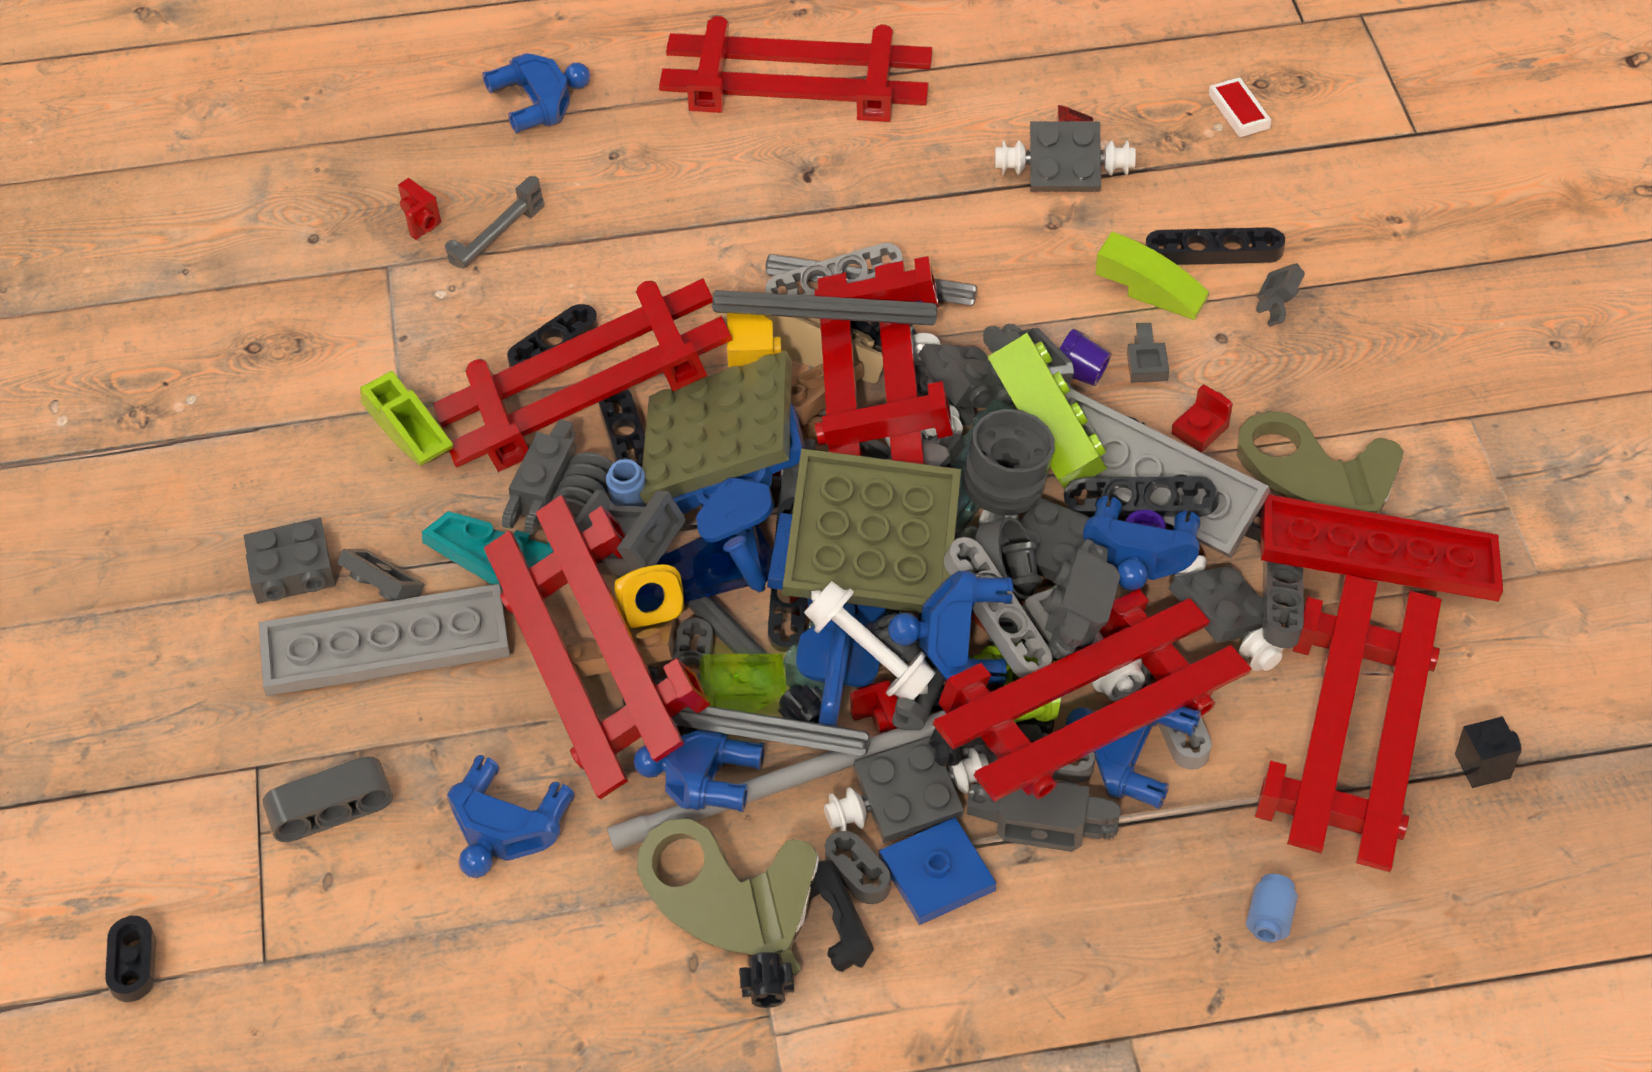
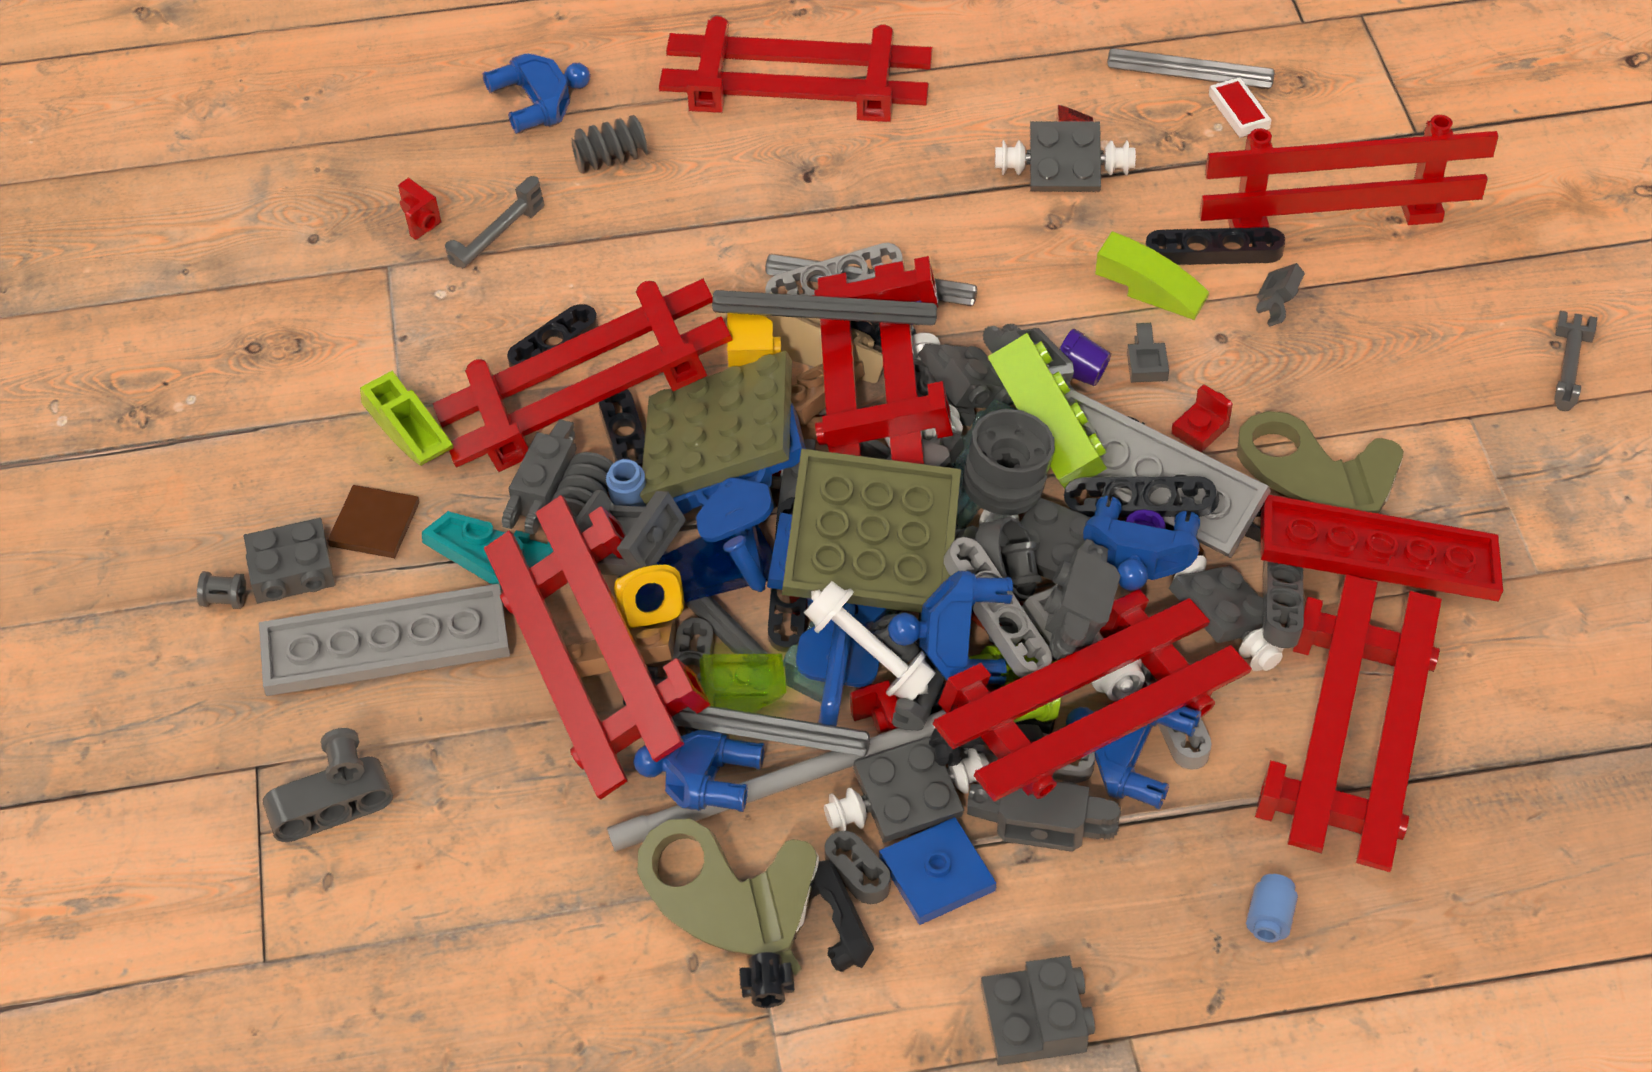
black plate [105,916,156,1002] -> none
dark grey plate [337,549,425,601] -> none
blue connector [447,755,575,878] -> none
black gear [778,685,823,723] -> none
black brick [1455,716,1522,788] -> none
none -> dark grey bush [197,571,246,609]
none -> dark grey bush [320,728,365,785]
none -> reddish brown piece [327,485,420,559]
none -> dark grey piece [571,115,648,173]
none -> dark grey plate [980,955,1095,1065]
none -> axle [1107,48,1275,89]
none -> red fence [1199,115,1499,228]
none -> dark grey hinge [1554,310,1598,411]

